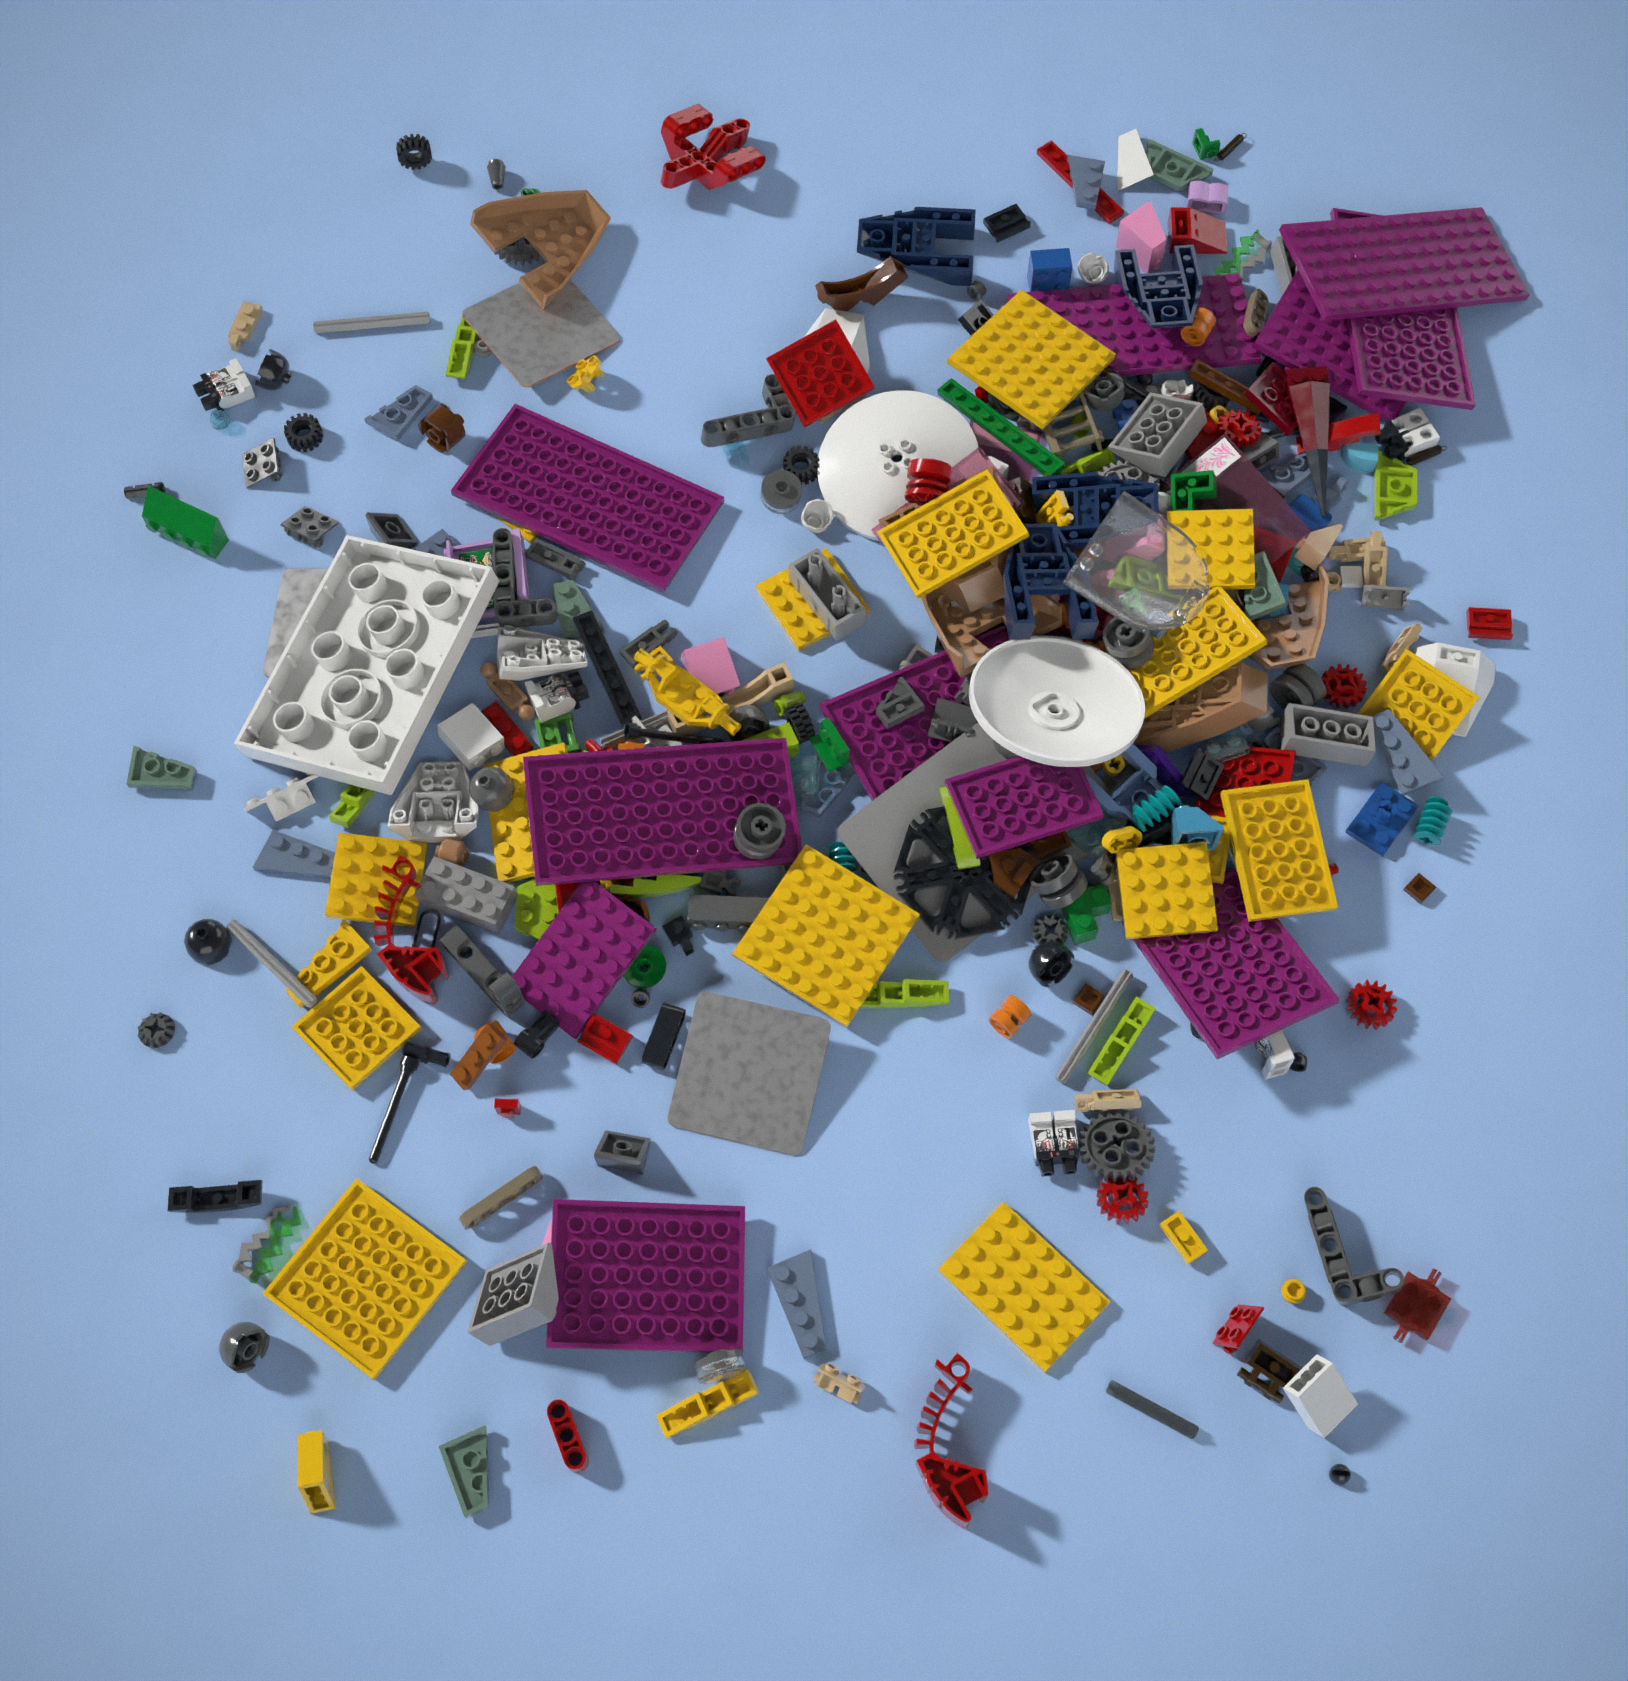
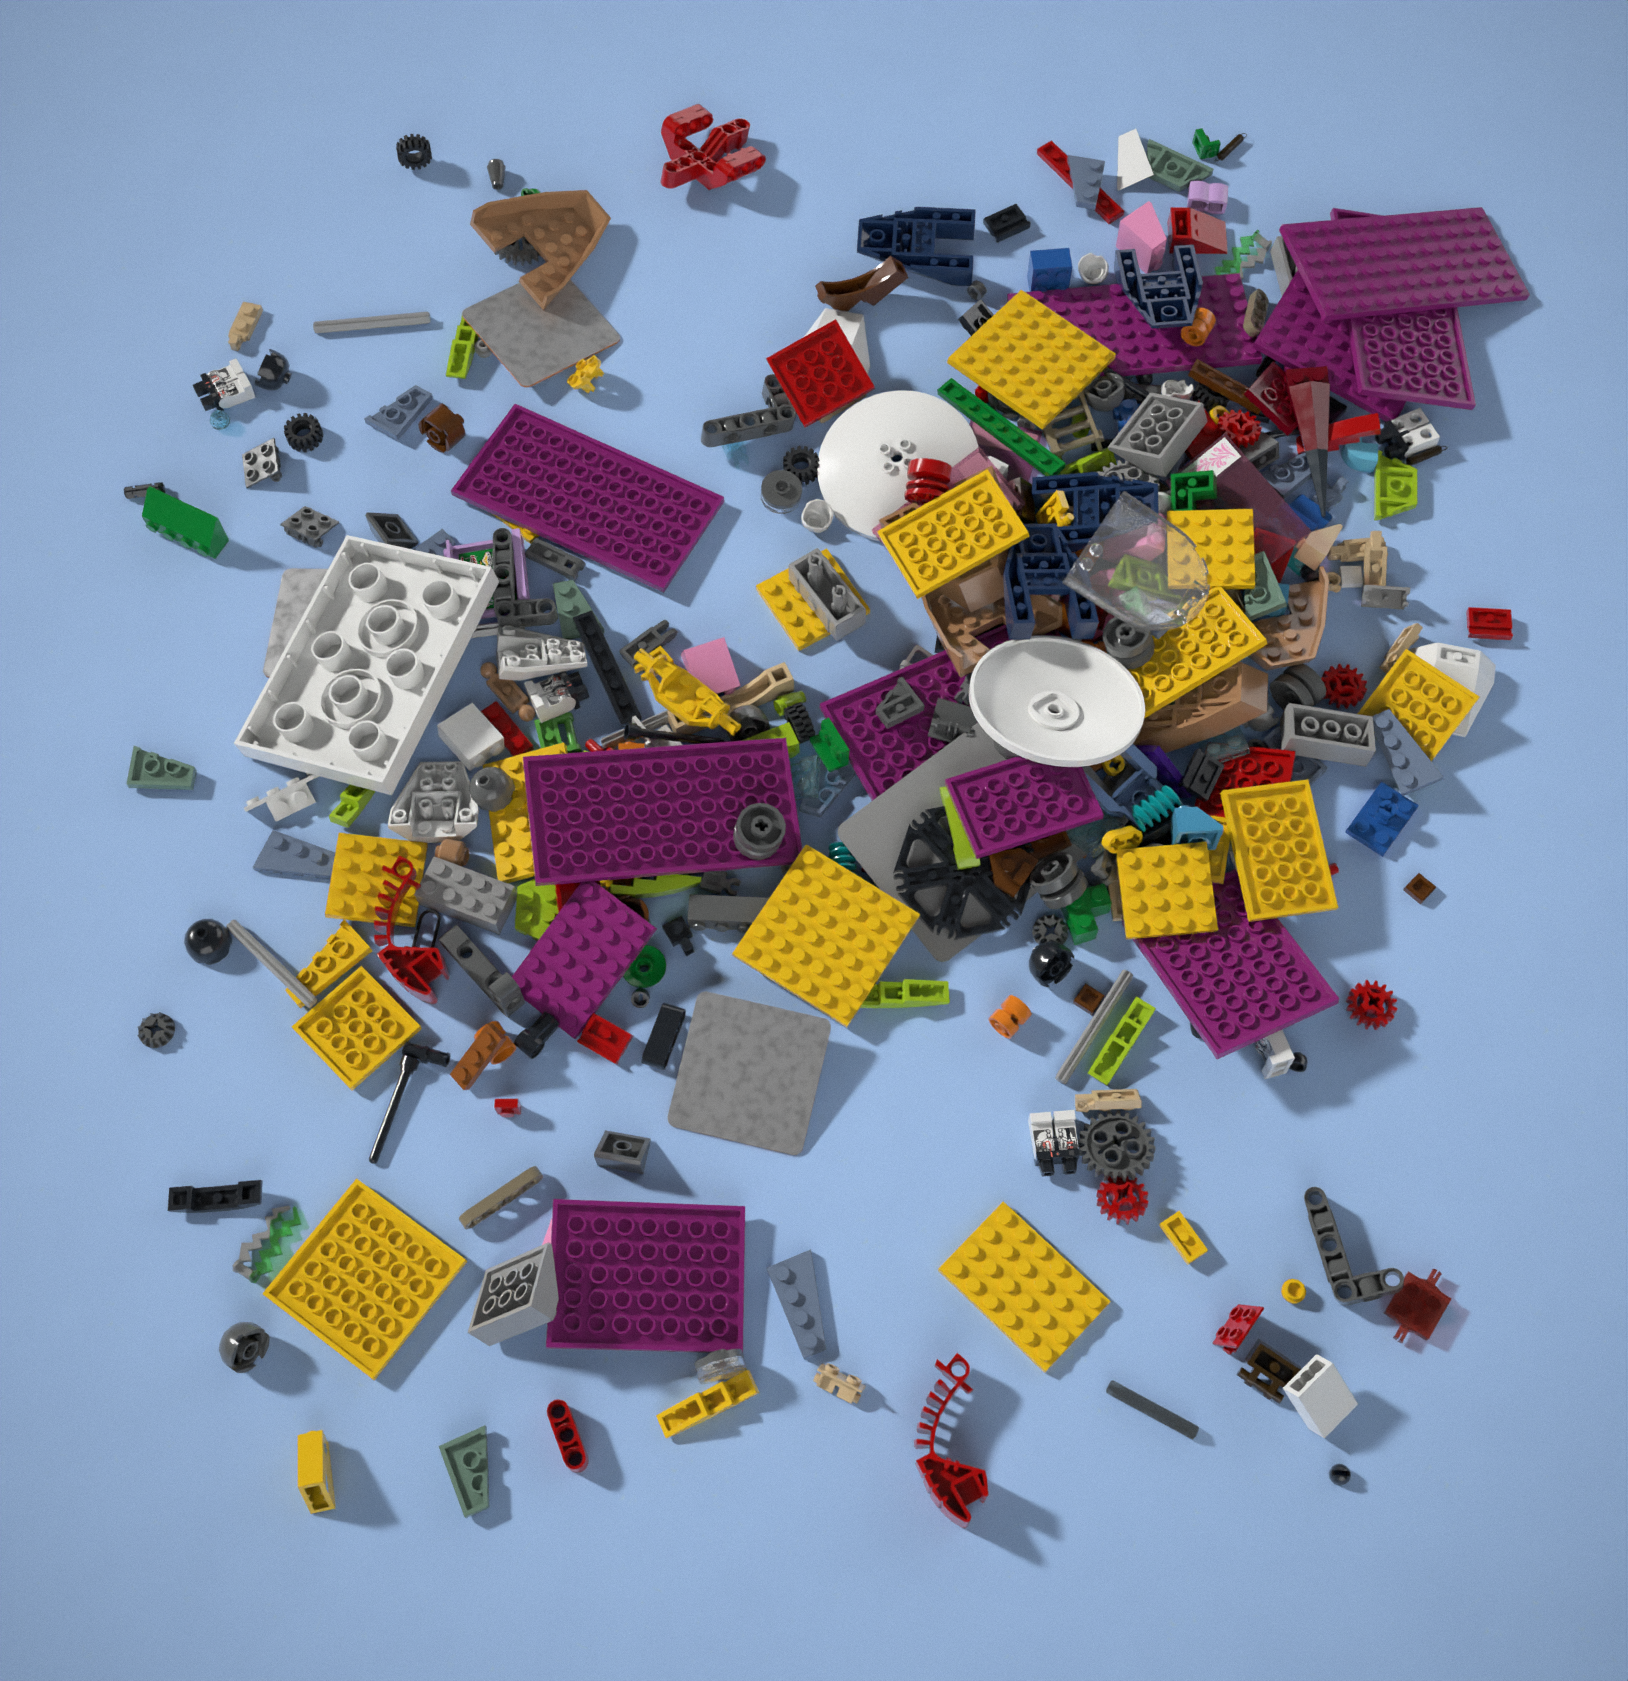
teal piece [1412,796,1452,845] -> none

